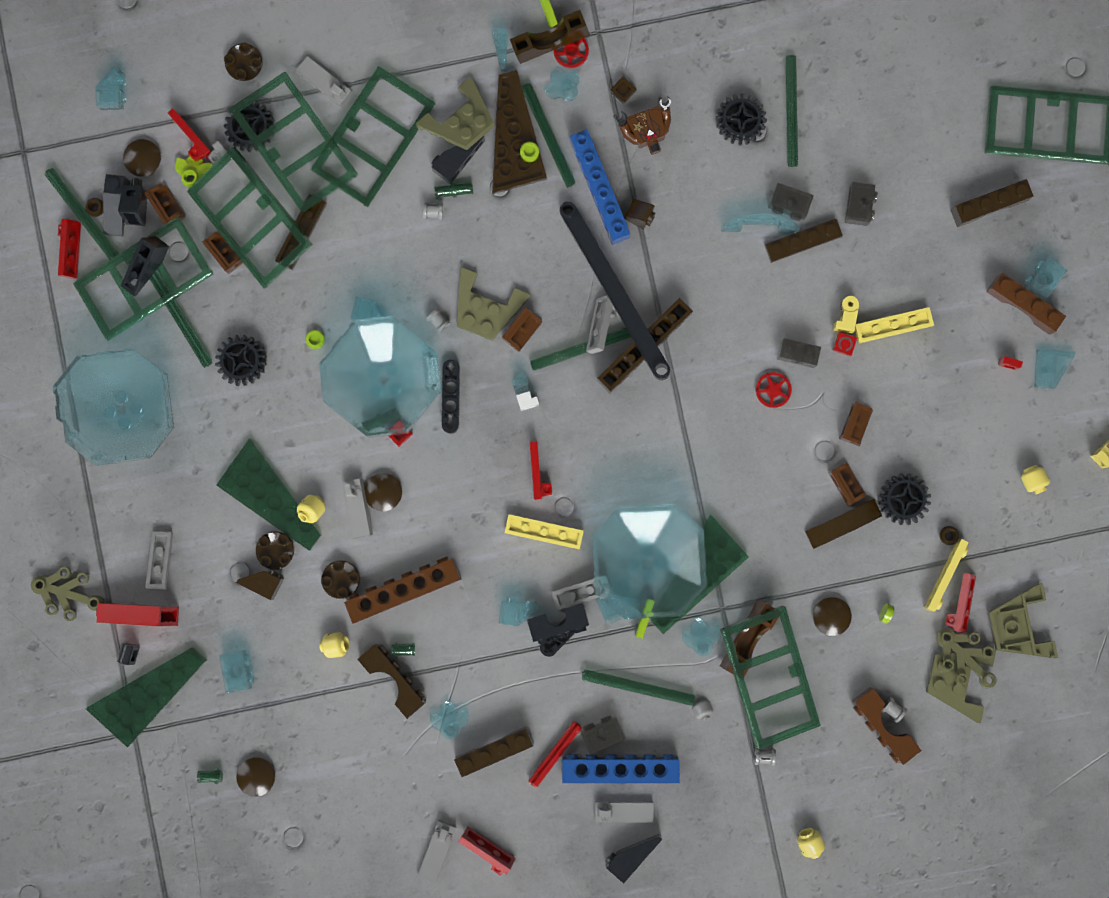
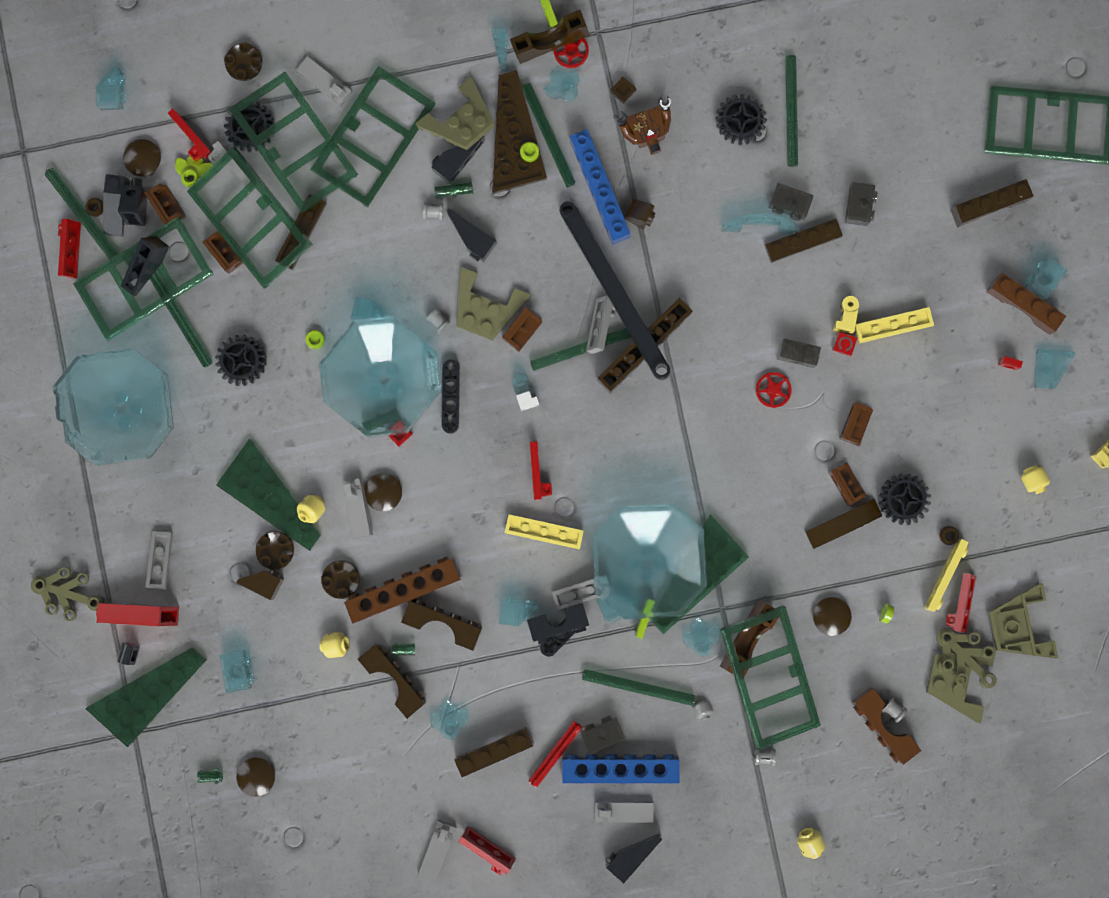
none -> dark brown arch [401,599,482,651]
none -> black slope [447,209,497,262]

